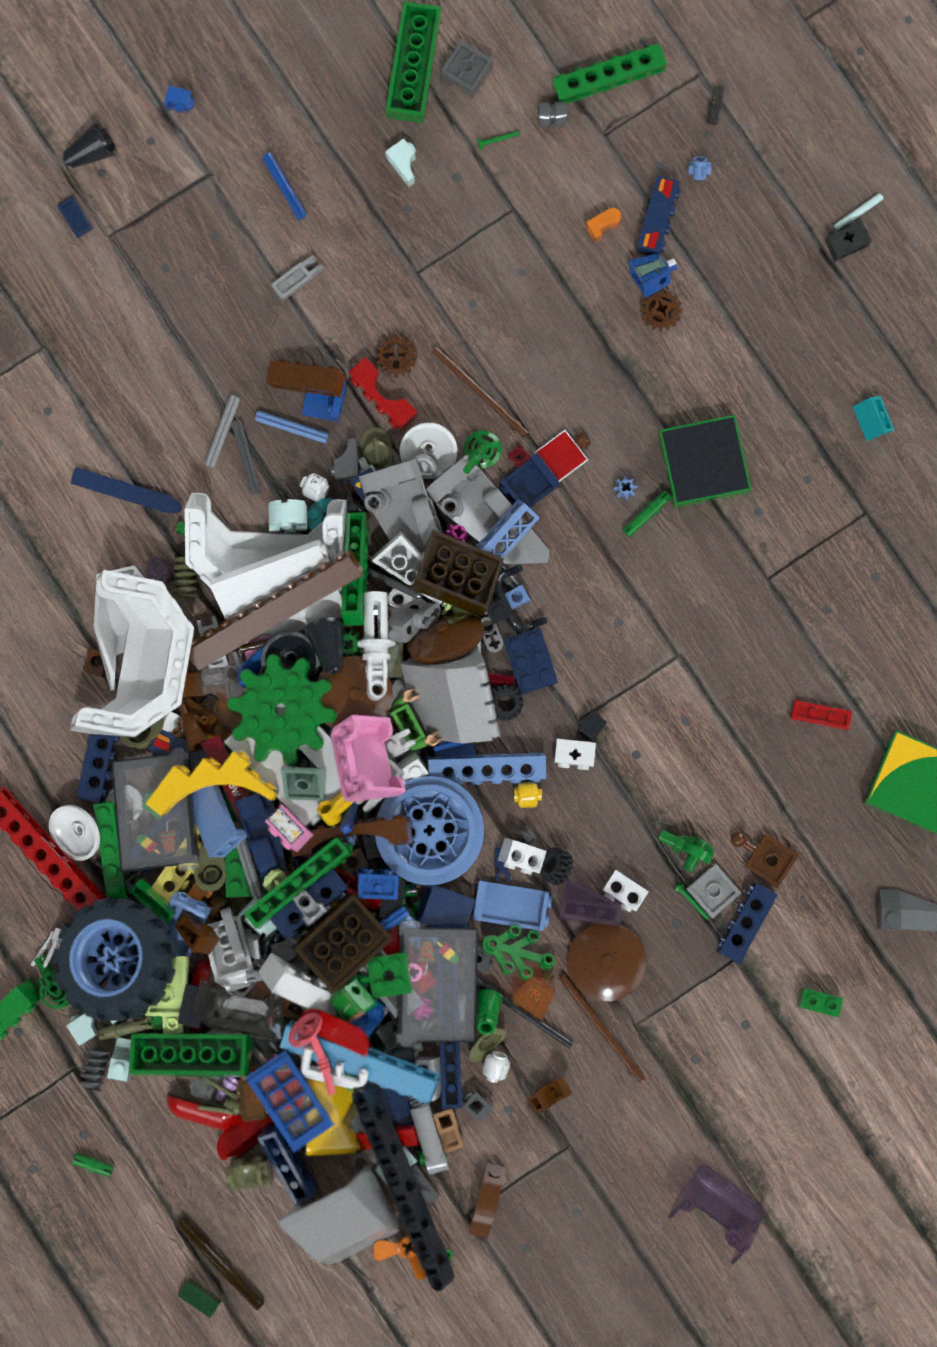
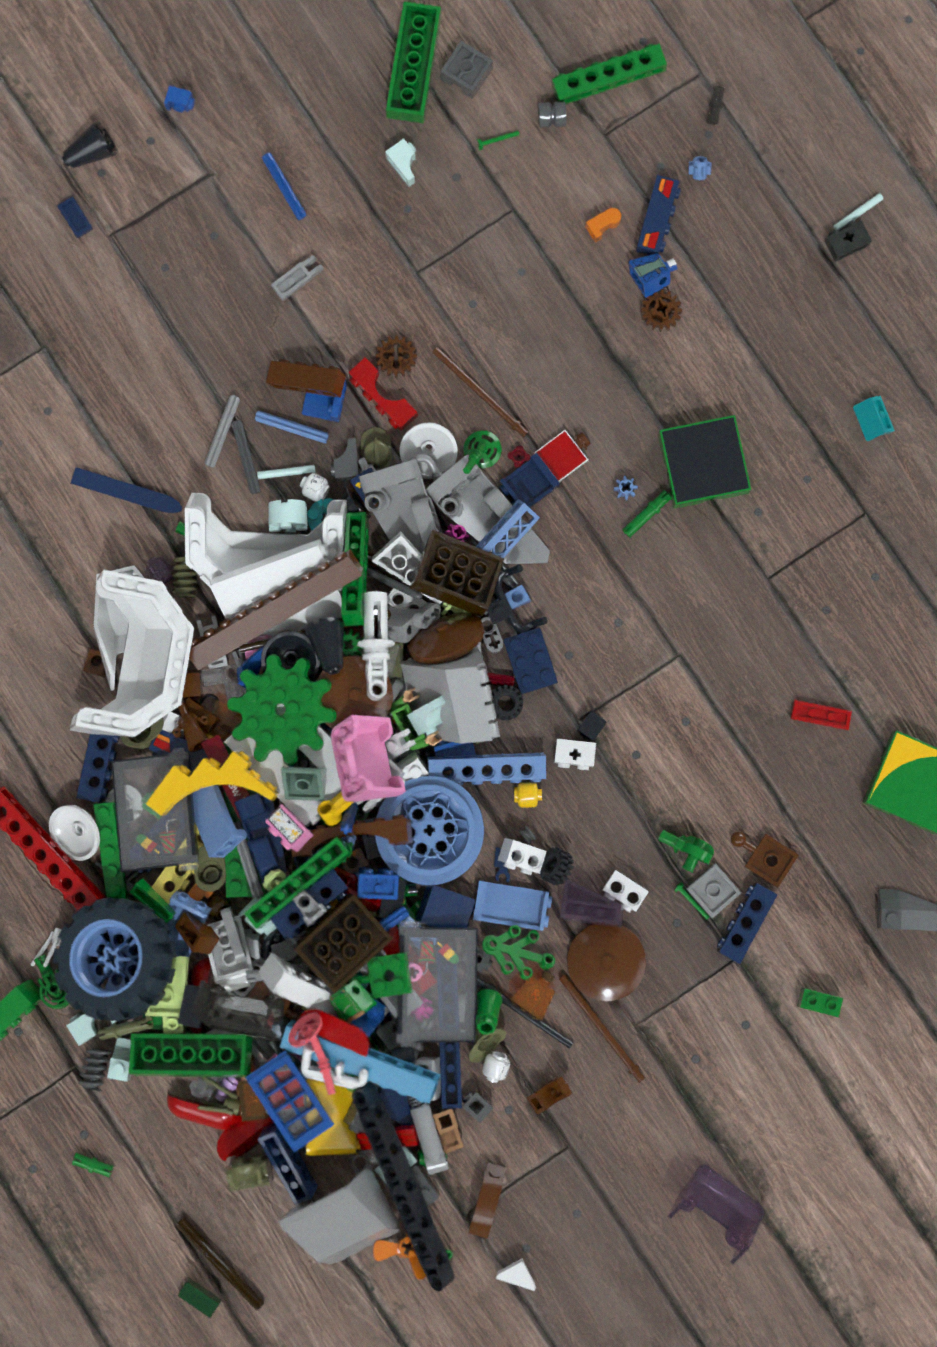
none -> light aqua bar [257,465,315,479]
none -> light aqua arch [407,696,446,736]
none -> white slope [496,1258,536,1291]

